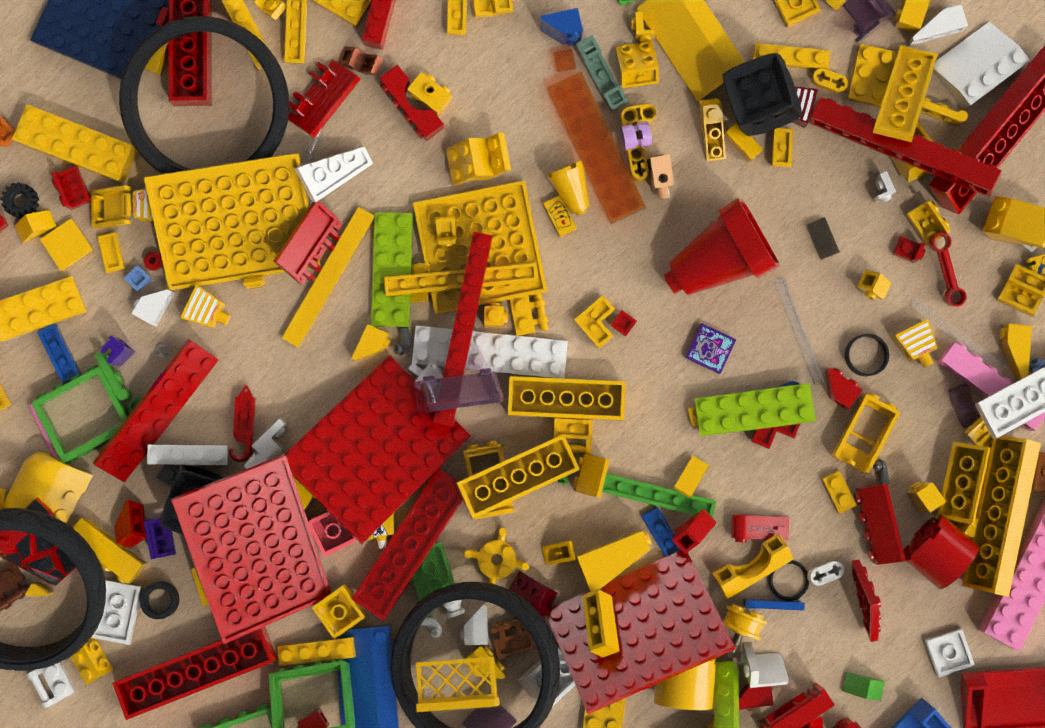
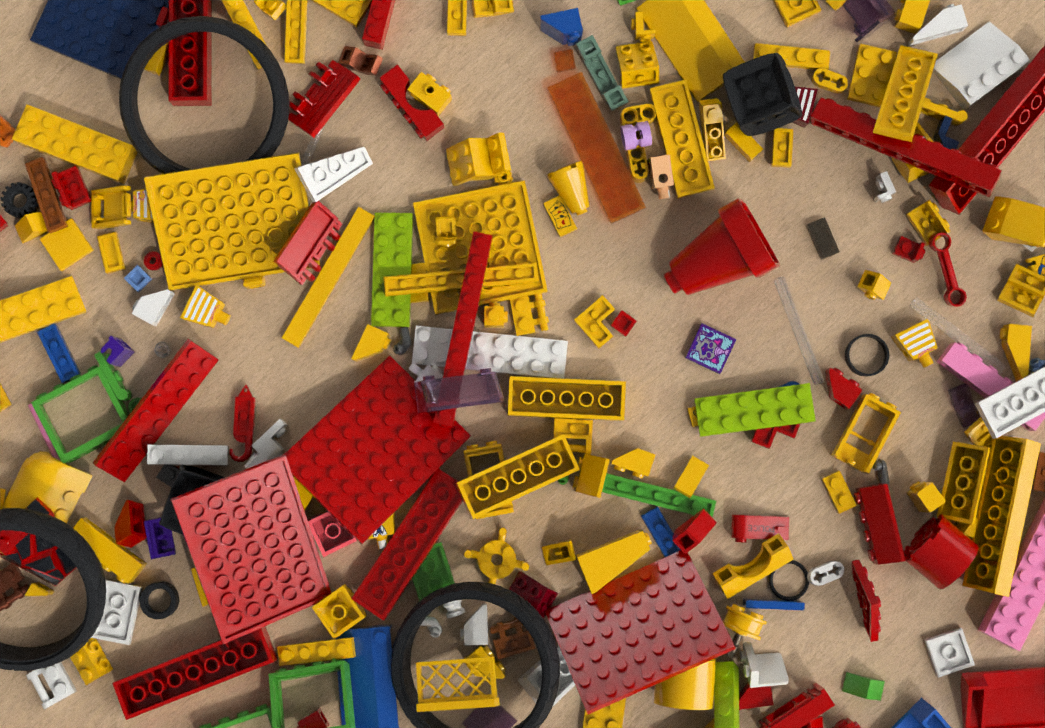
yellow brick [582,589,619,657] -> none
none -> dark orange plate [25,157,68,234]
none -> yellow plate [494,171,513,185]
none -> yellow slope [610,448,656,479]
none -> yellow plate [649,79,715,199]
none -> dark blue slope [933,116,959,150]

